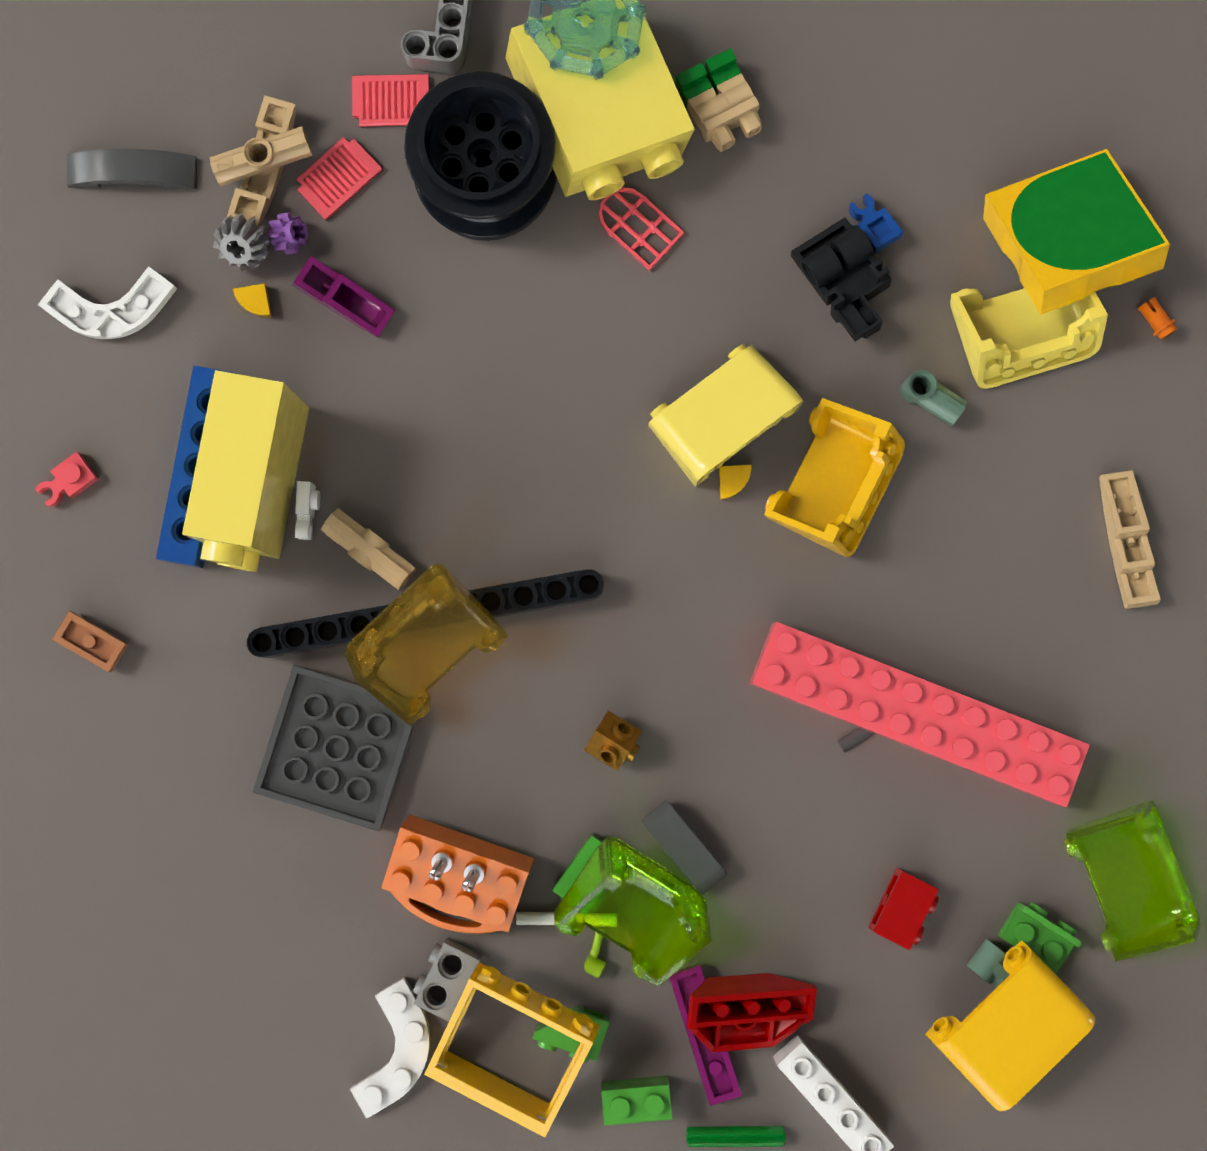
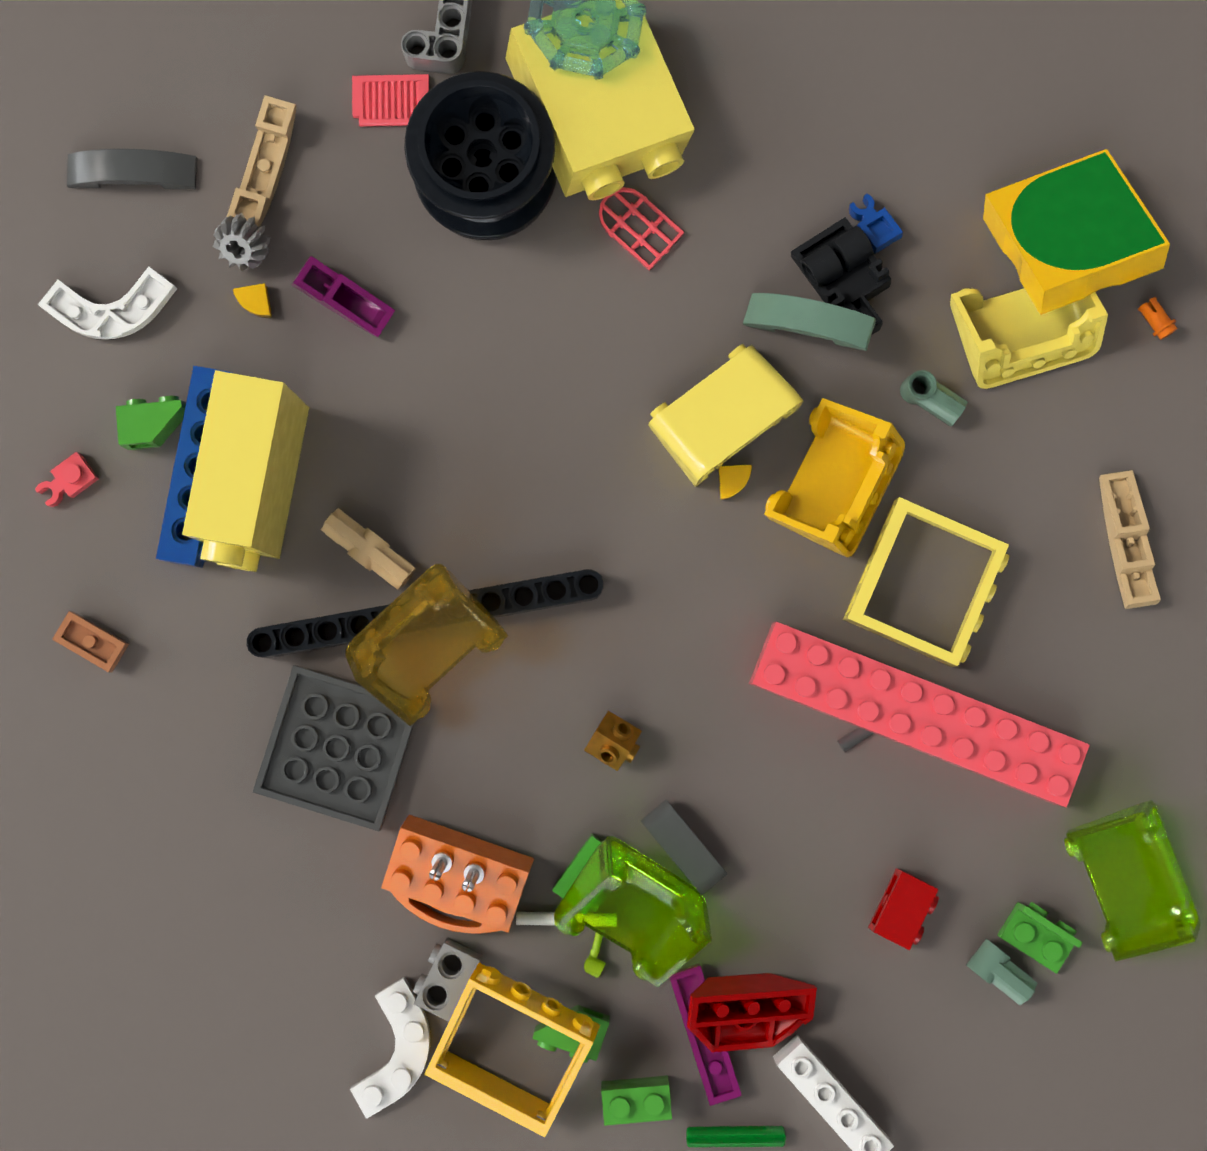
tan piece [209,126,313,186] -> none
medium lavender gear [268,212,308,255] -> none
white plate [295,481,321,540] -> none
coral window [296,137,382,221] -> none
tan hips [675,48,762,152] -> none
yellow windscreen [925,940,1095,1111] -> none
none -> bright green slope [116,396,186,450]
none -> sand green slope [743,293,876,351]
none -> light yellow window [843,497,1010,667]

